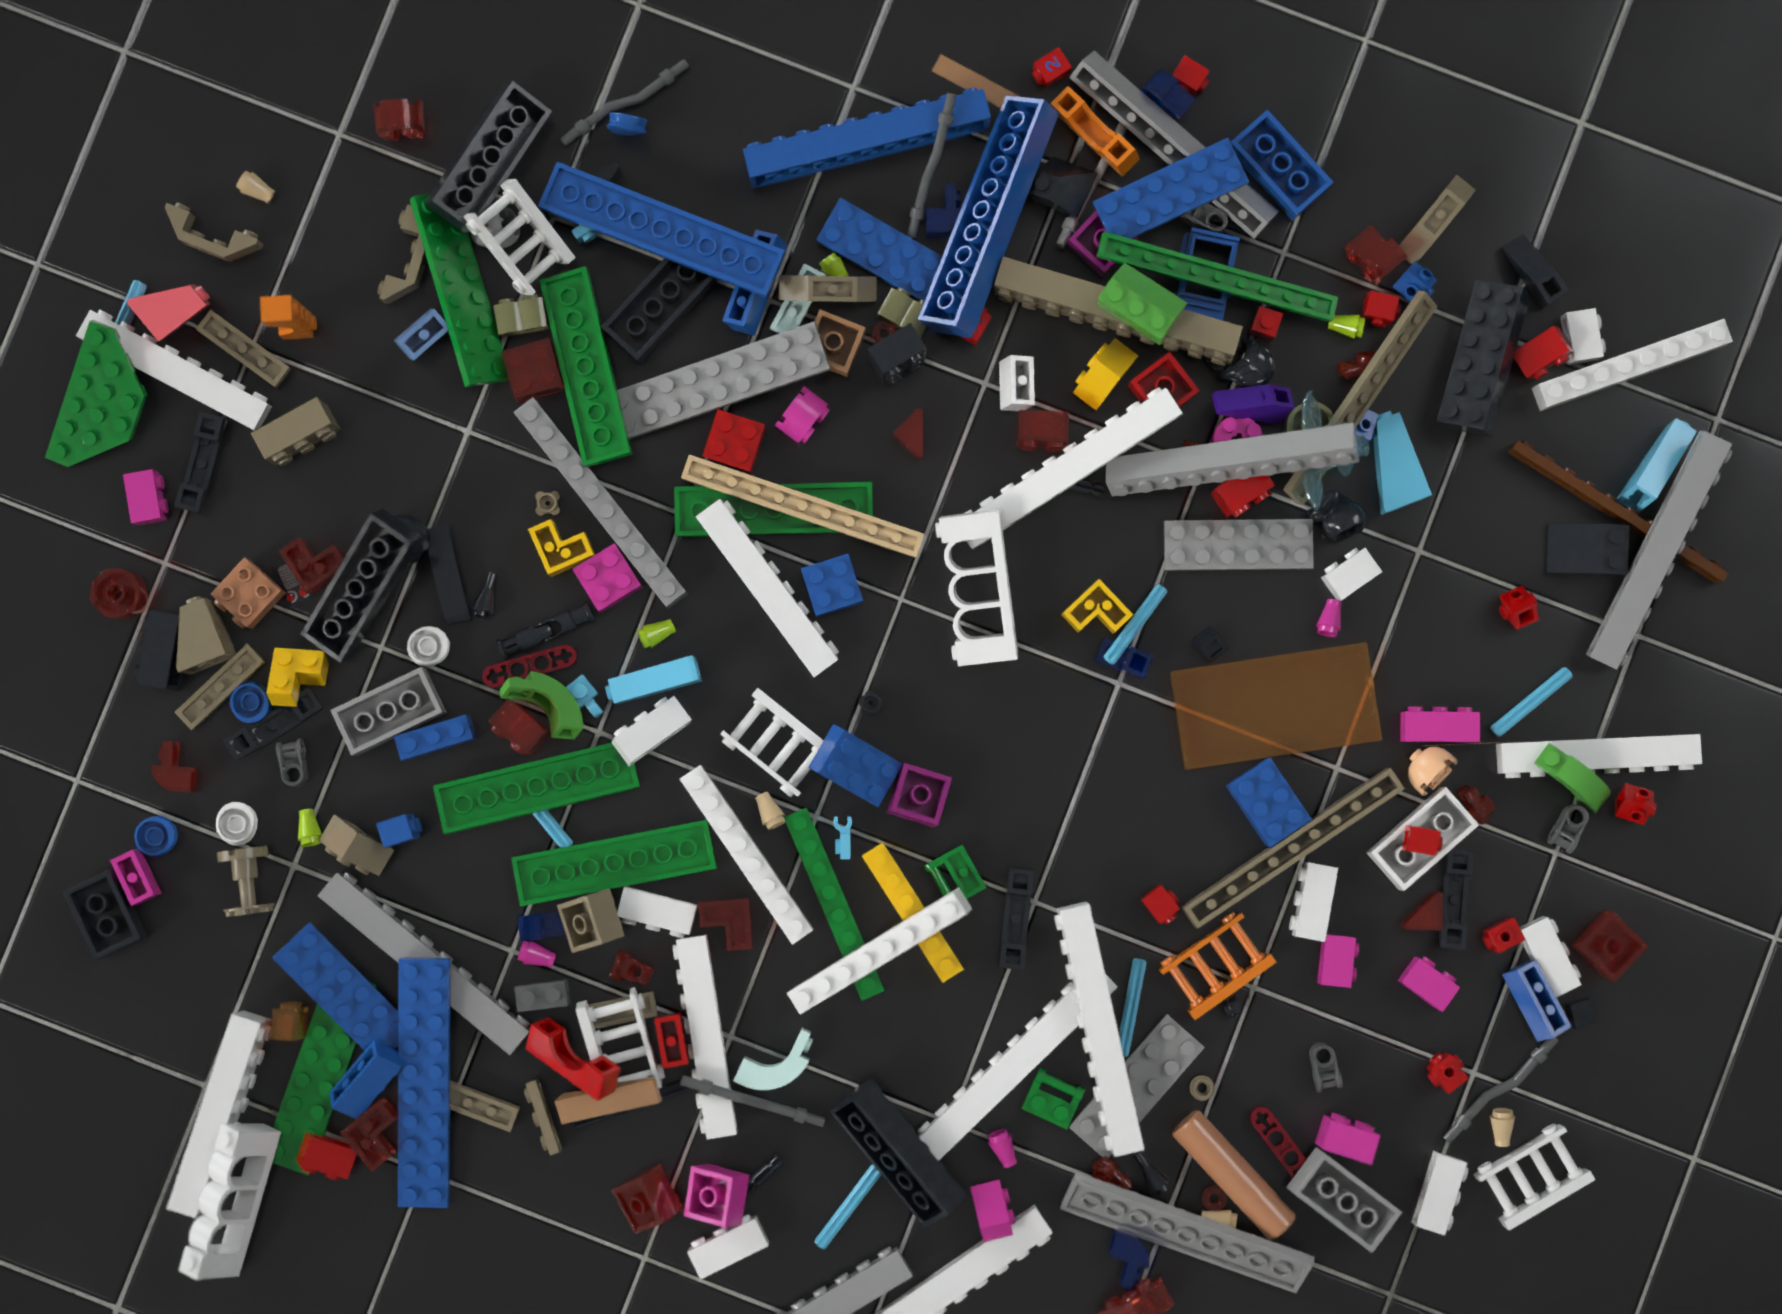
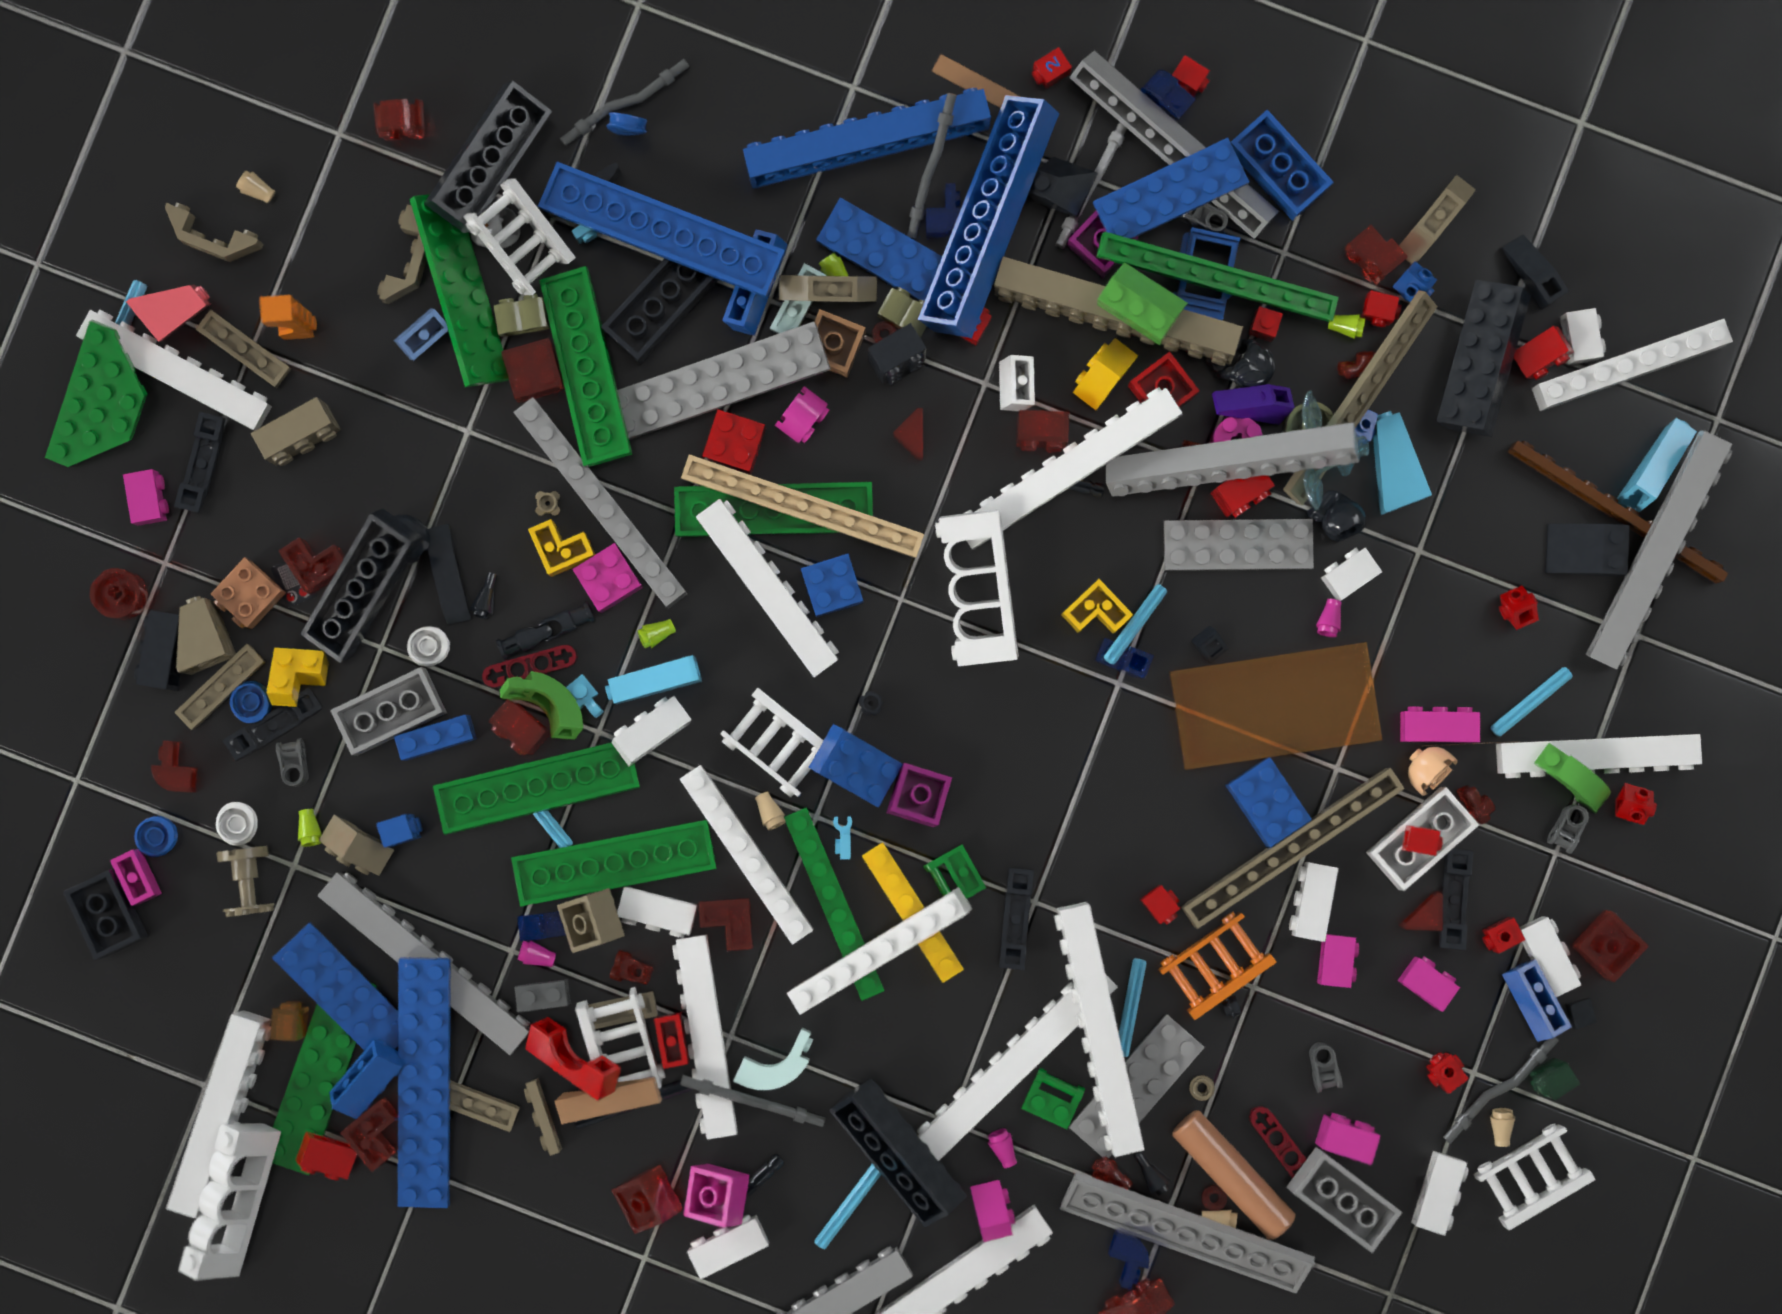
orange arch [1050,86,1140,177] -> none
none -> clear green brick [1529,1058,1580,1100]

